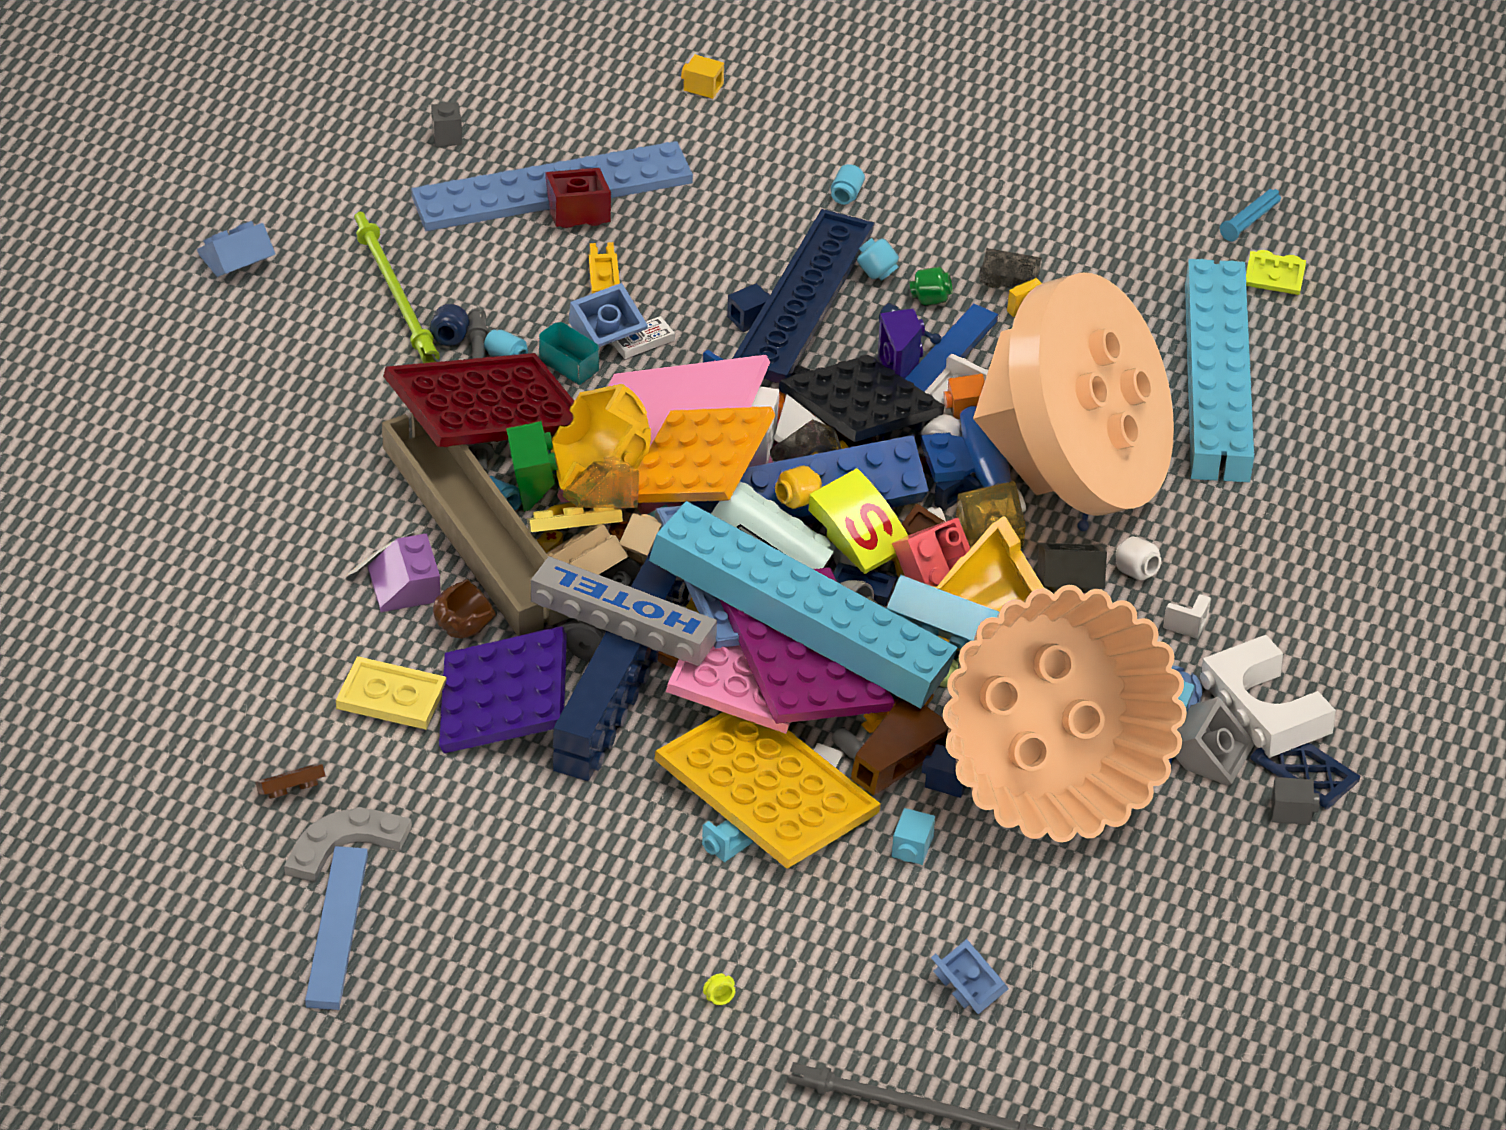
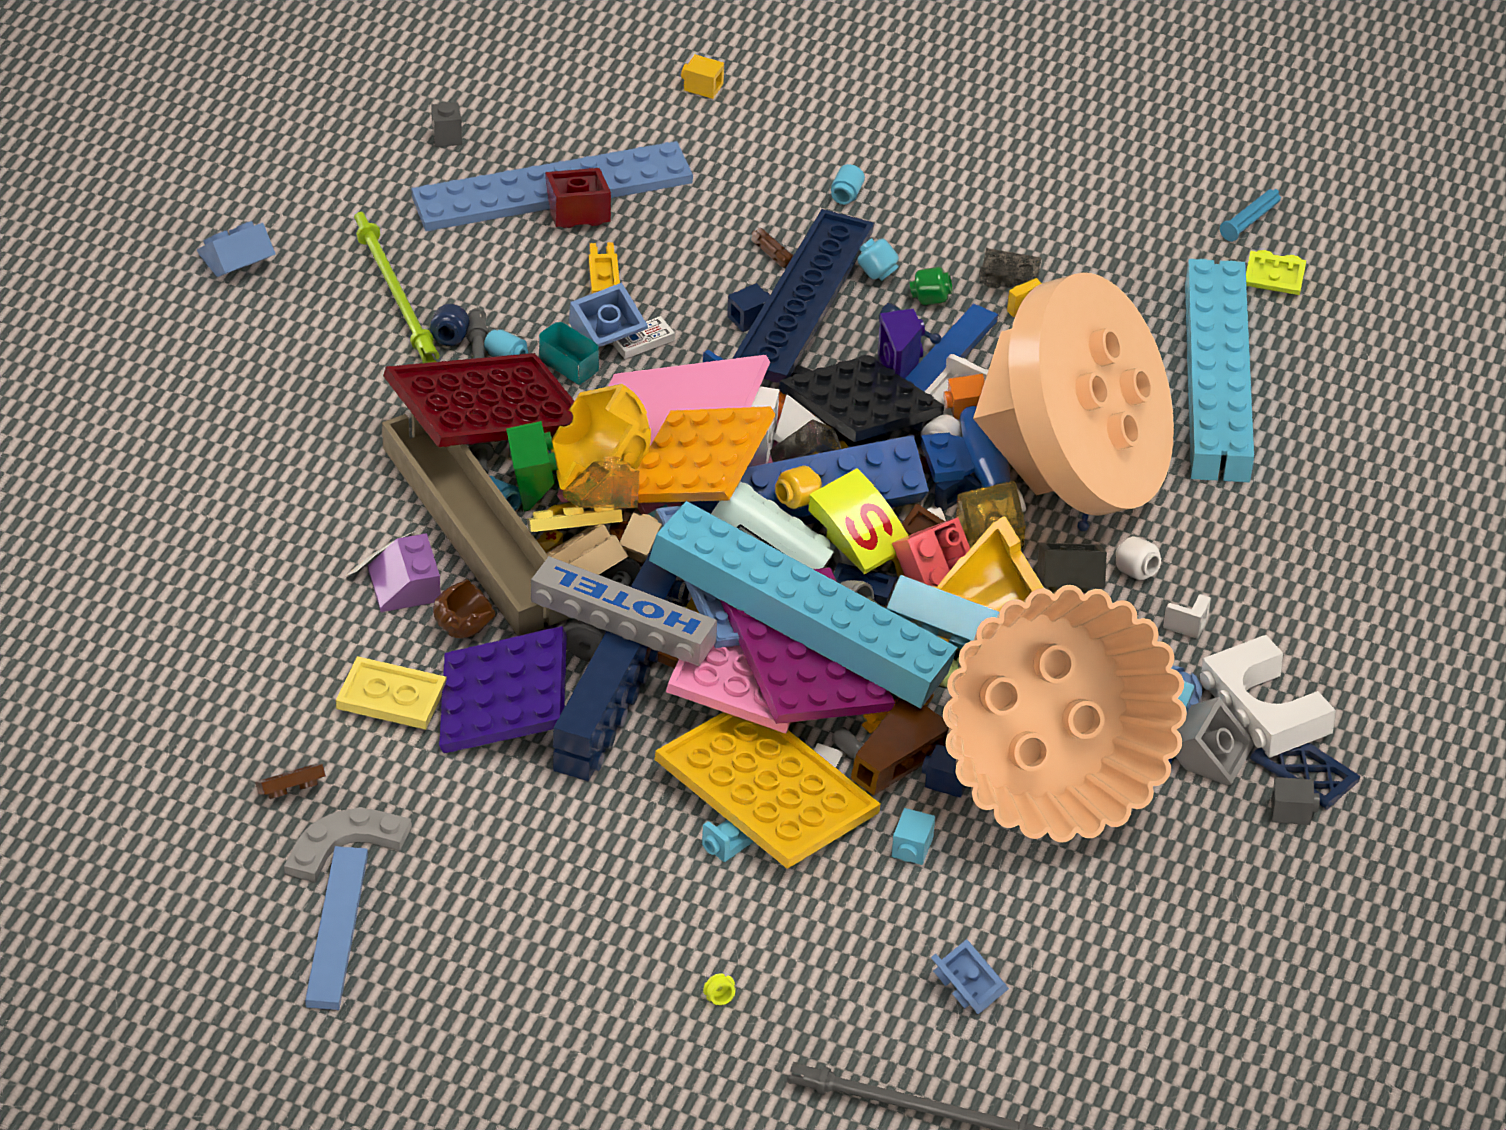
none -> reddish brown axle [751,228,794,268]

